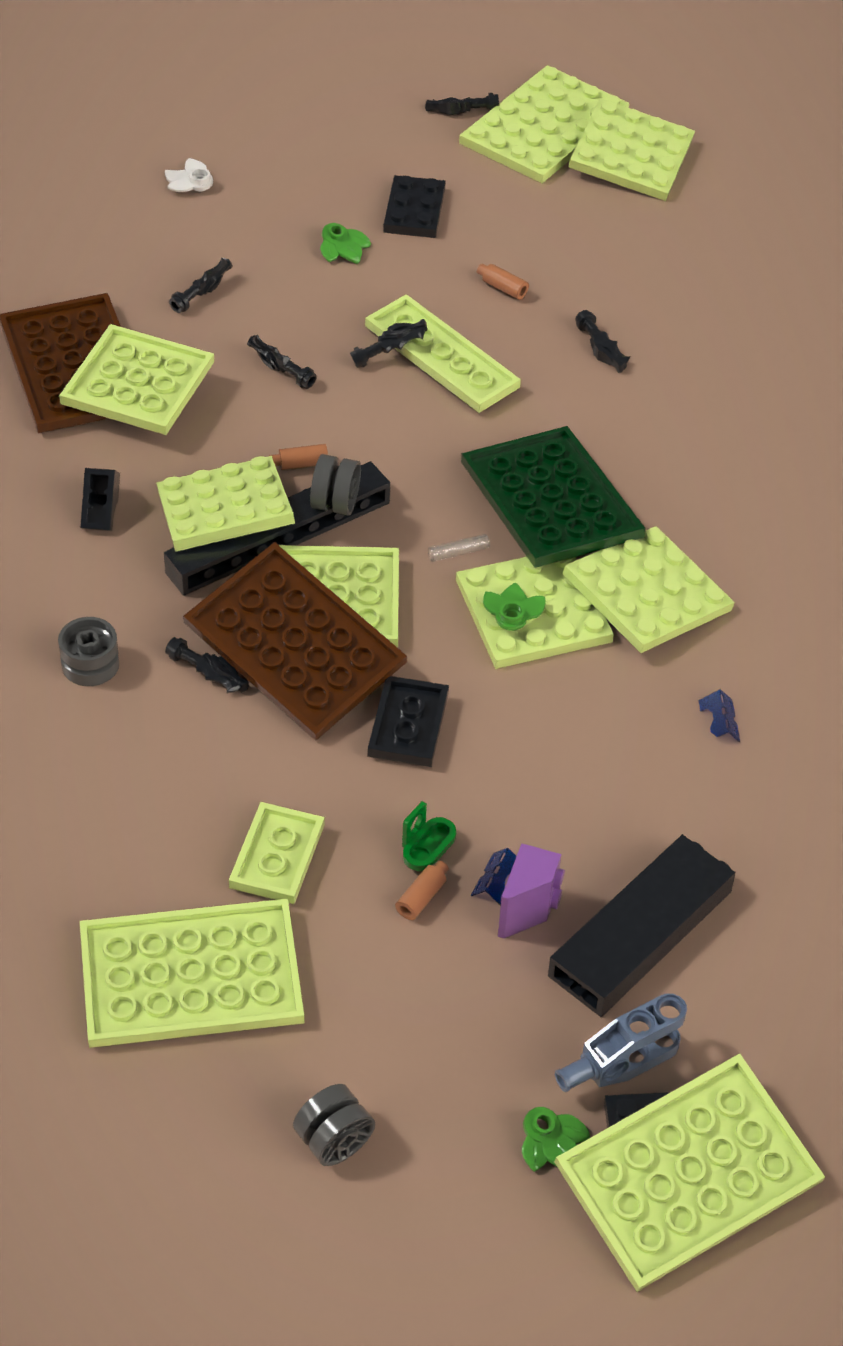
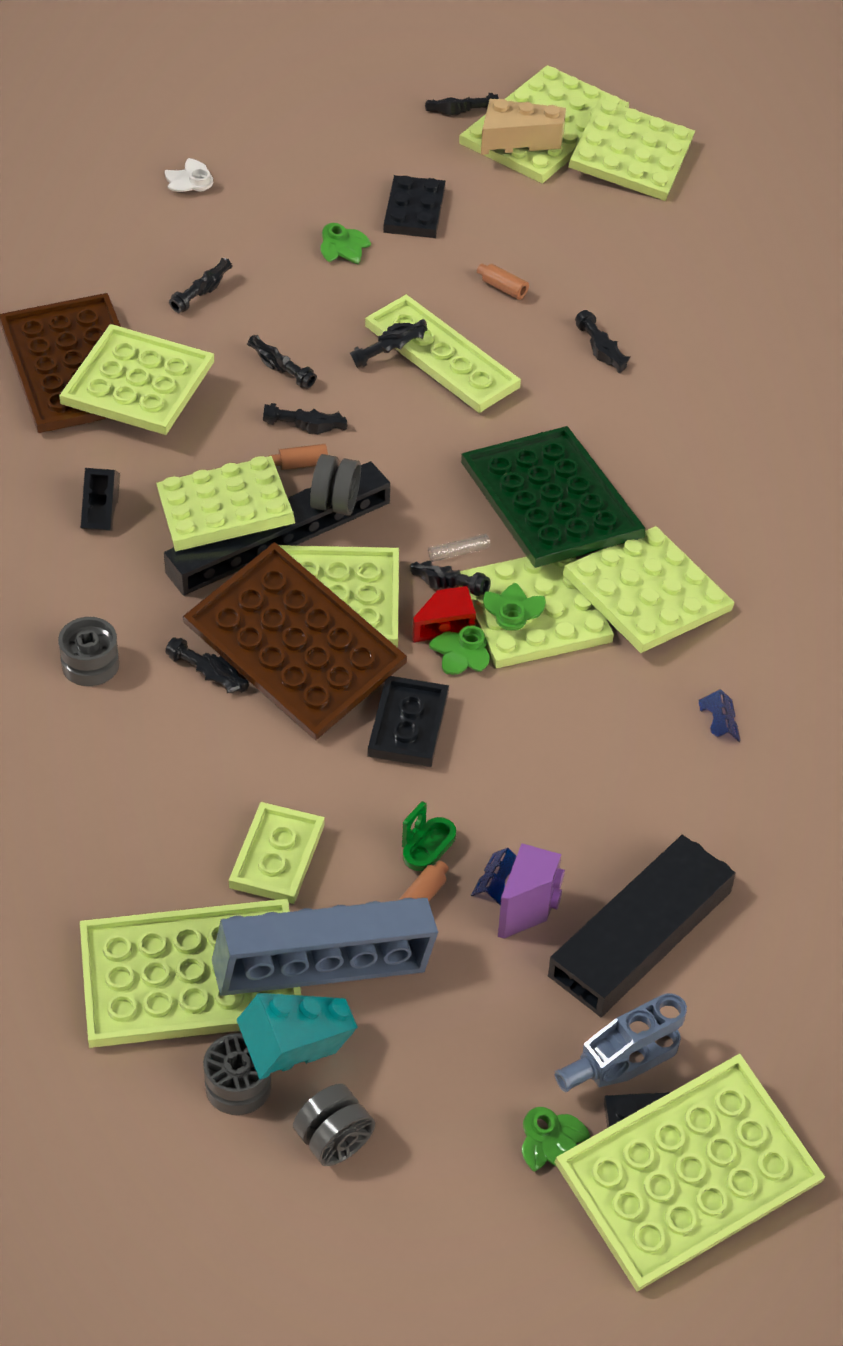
none -> dark grey wheel [203,1033,271,1115]
none -> sand blue brick [212,898,438,996]
none -> teal wedge [237,993,358,1080]
none -> black piece [263,403,348,435]
none -> black piece [410,561,491,596]
none -> red slope [412,586,476,643]
none -> bright green plate [429,626,490,675]
none -> tan wedge [481,99,566,155]

